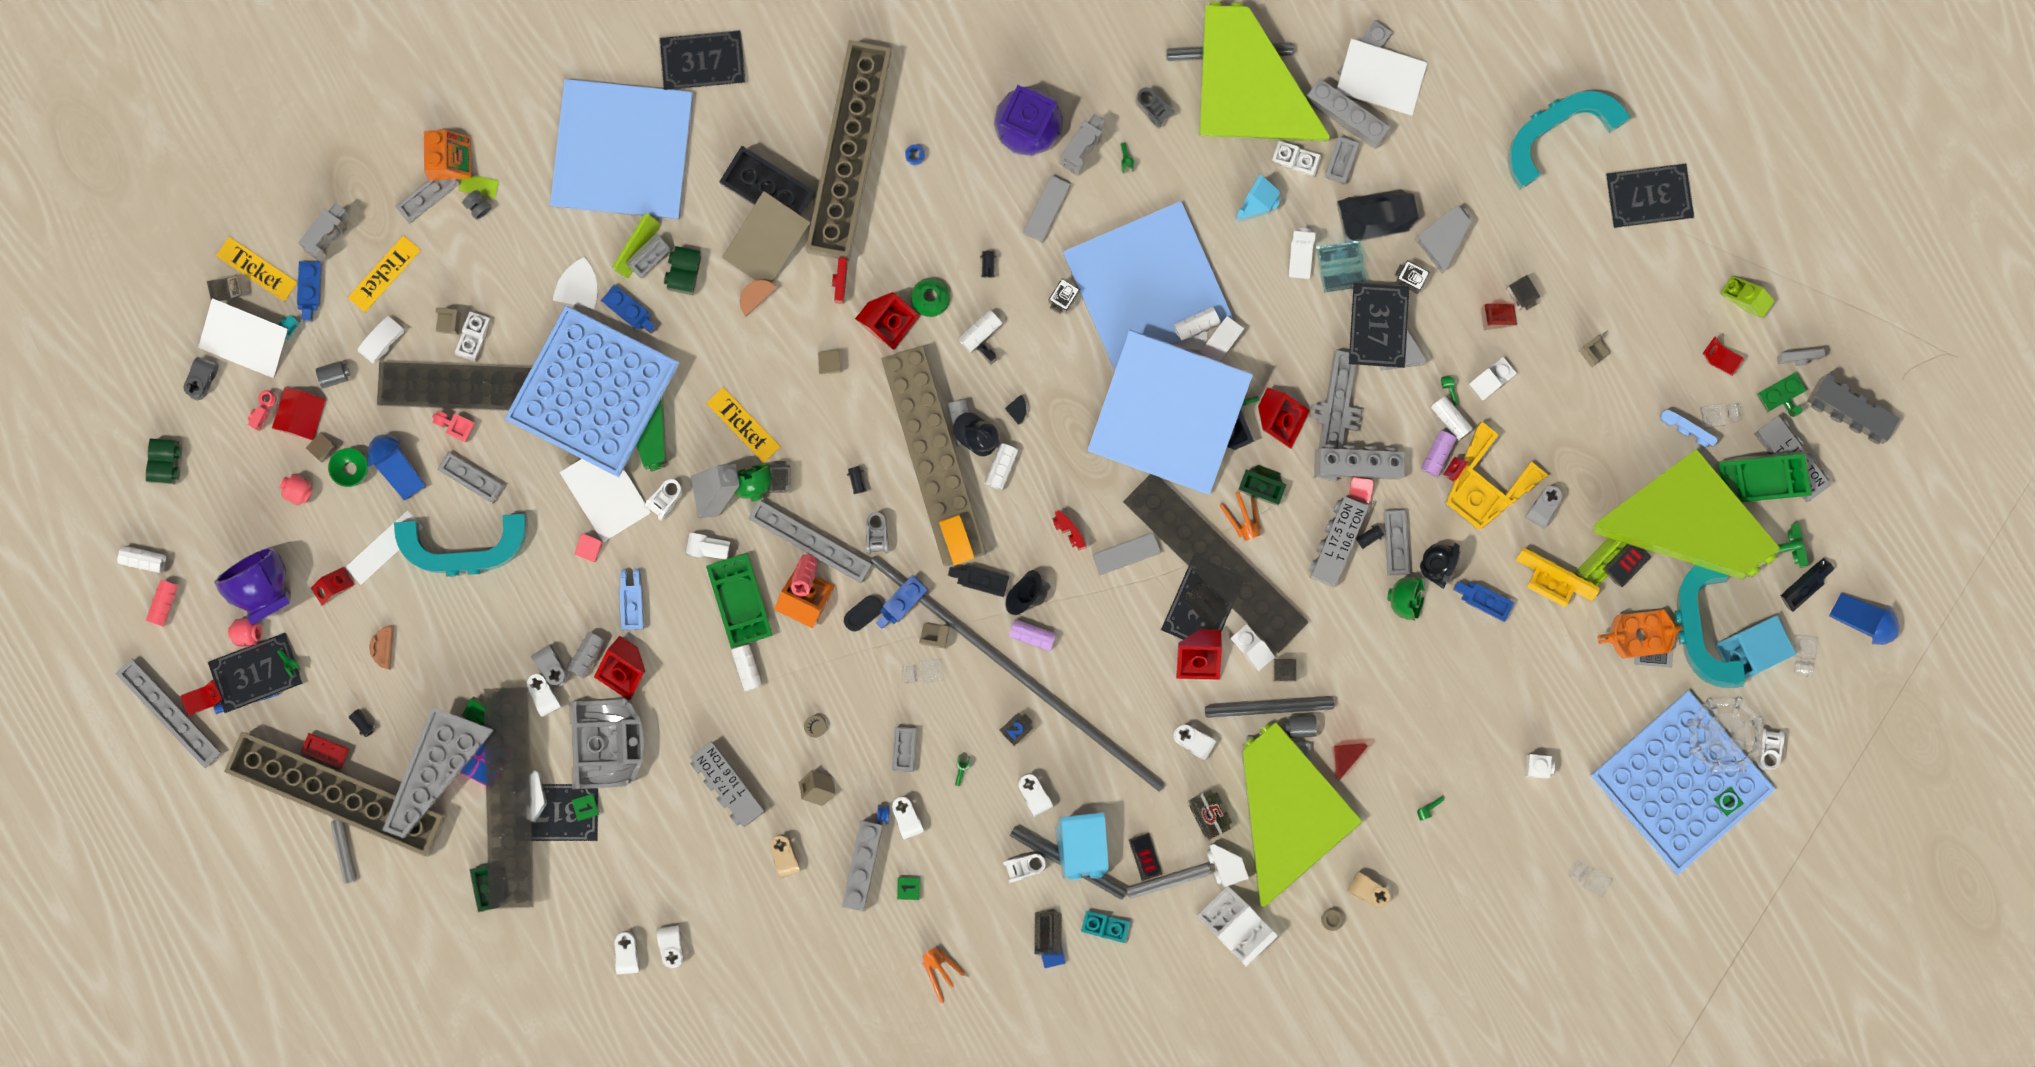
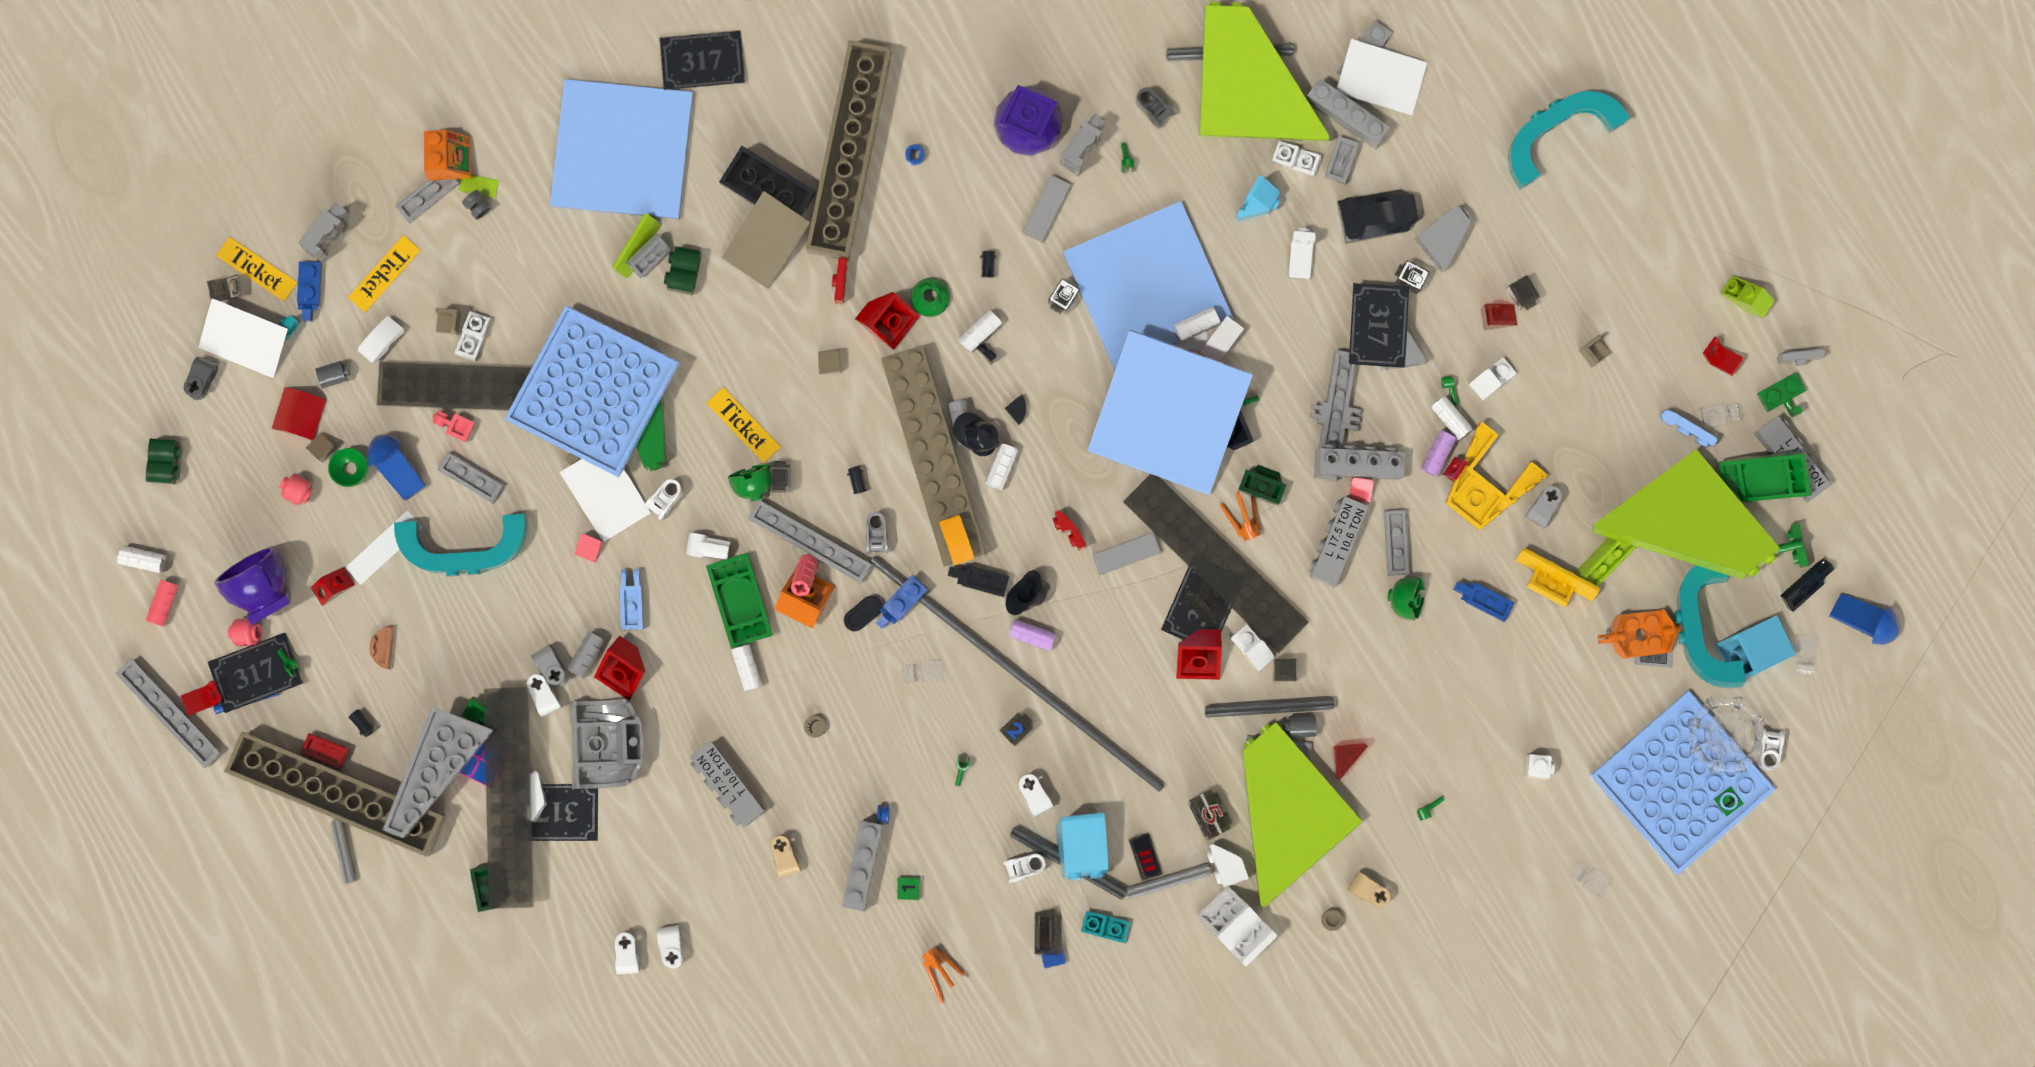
coral plate [248,390,276,431] -> none
white sticker [553,257,598,309] -> none
green tile [572,794,599,821] -> none
blue hinge [600,284,656,334] -> none
light grey slope [691,464,739,518] -> none
nougat tile [739,280,777,317] -> none
dark tan panel [799,770,835,806] -> none
light grey plate [892,727,917,772] -> none
white piece [892,797,924,840] -> none
dark tan panel [919,623,949,649] -> none
white piece [1173,725,1216,761] -> none
red slope [1258,387,1310,449] -> none
clear light blue slope [1317,241,1367,293] -> none
black pin [1356,524,1384,549] -> none
black hair [1420,543,1460,589] -> none
slope [1603,544,1651,587] -> none
black sticker [1606,163,1694,228] -> none
dark grey wedge [1807,373,1900,444] -> none

